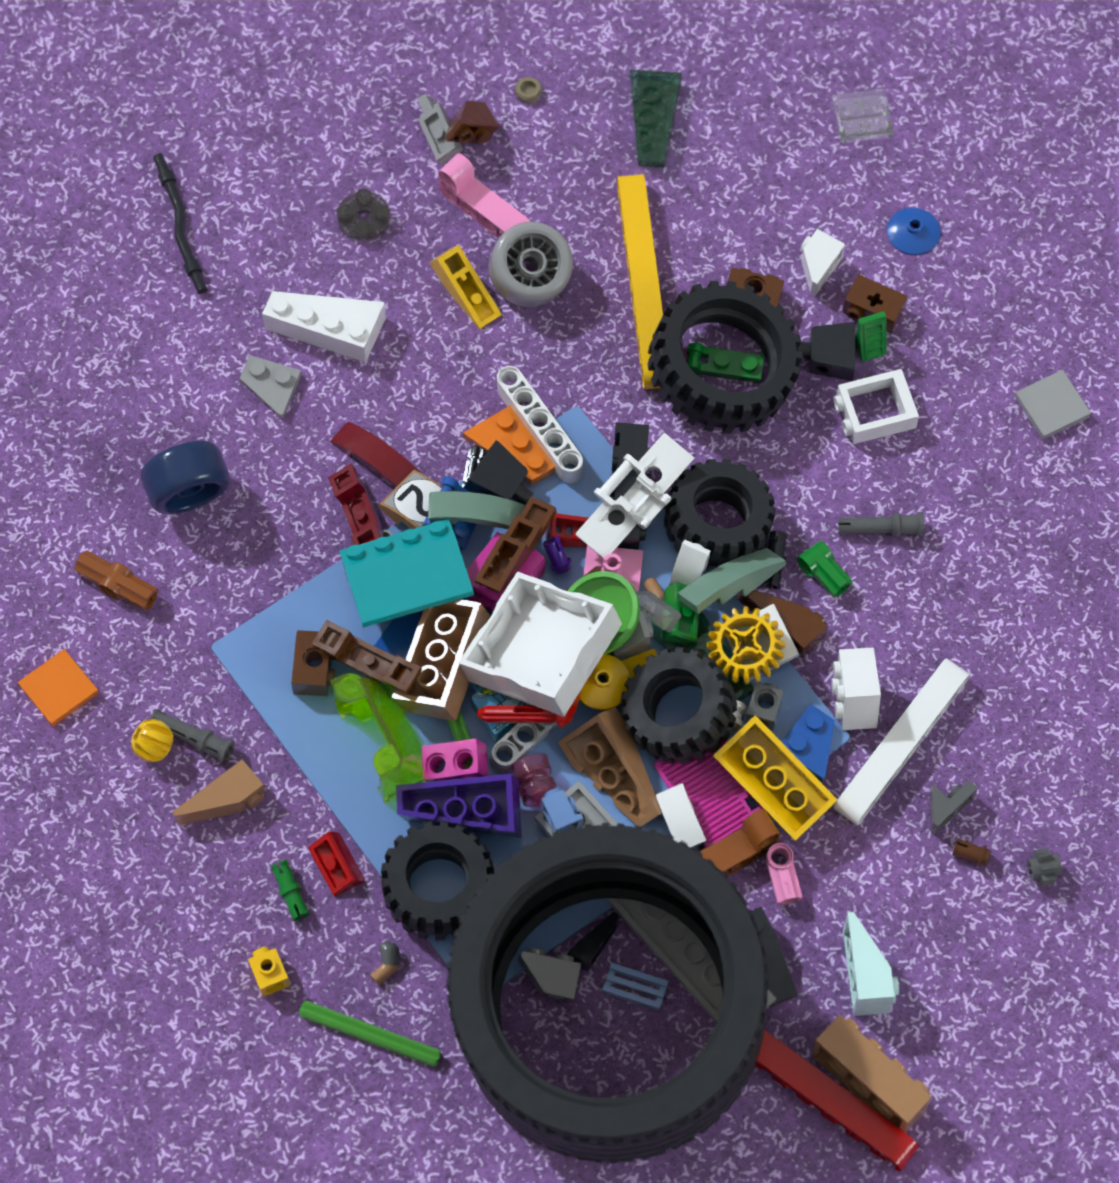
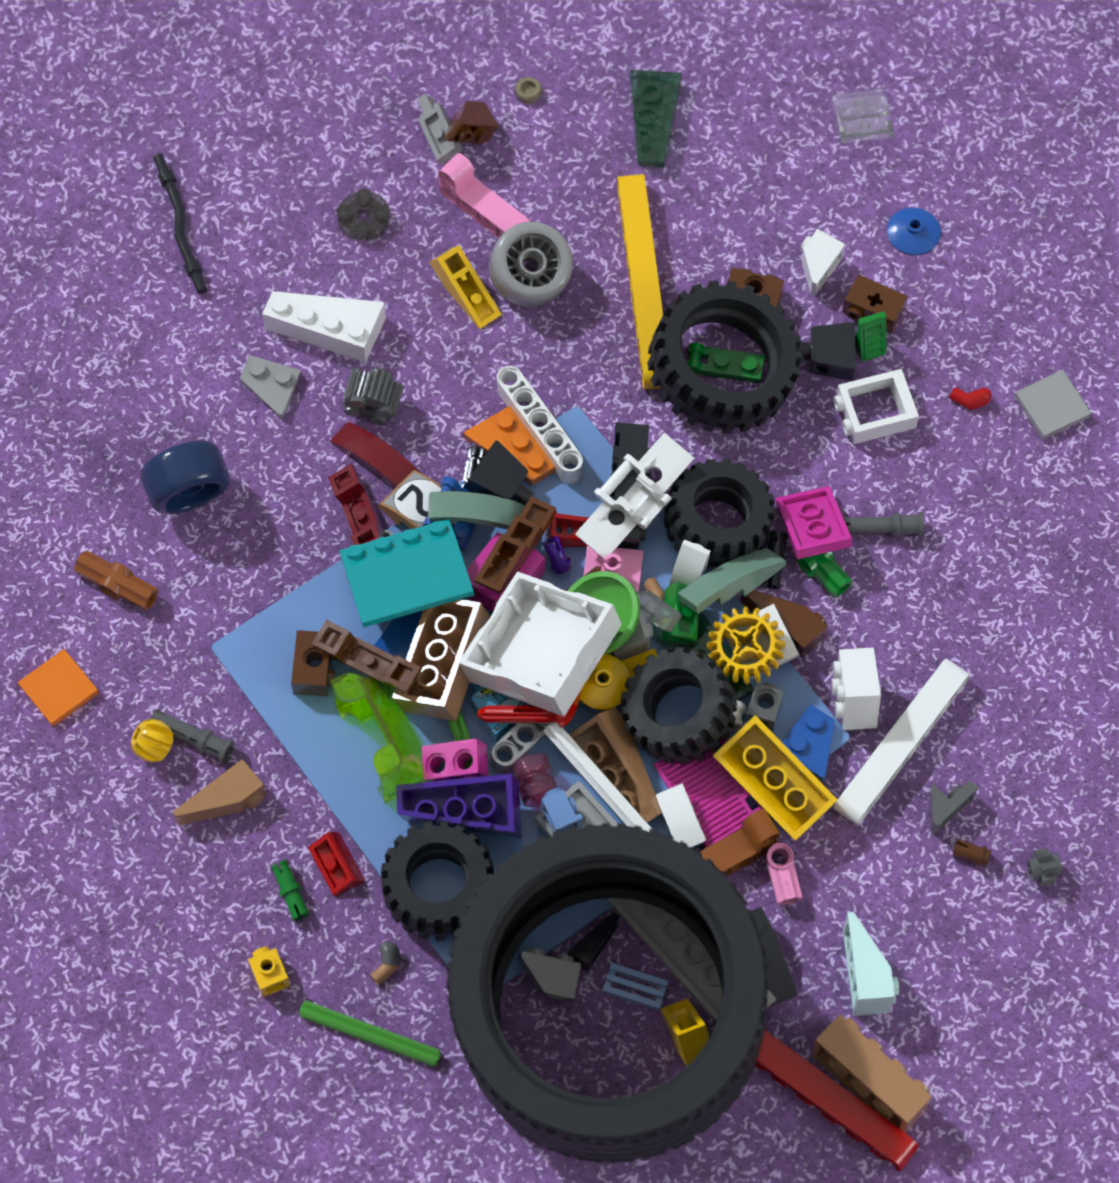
none -> dark grey brick [342,368,404,426]
none -> white axle [544,723,652,831]
none -> yellow slope [660,998,709,1066]
none -> dark pink plate [775,486,852,559]
none -> red arm [949,387,992,410]

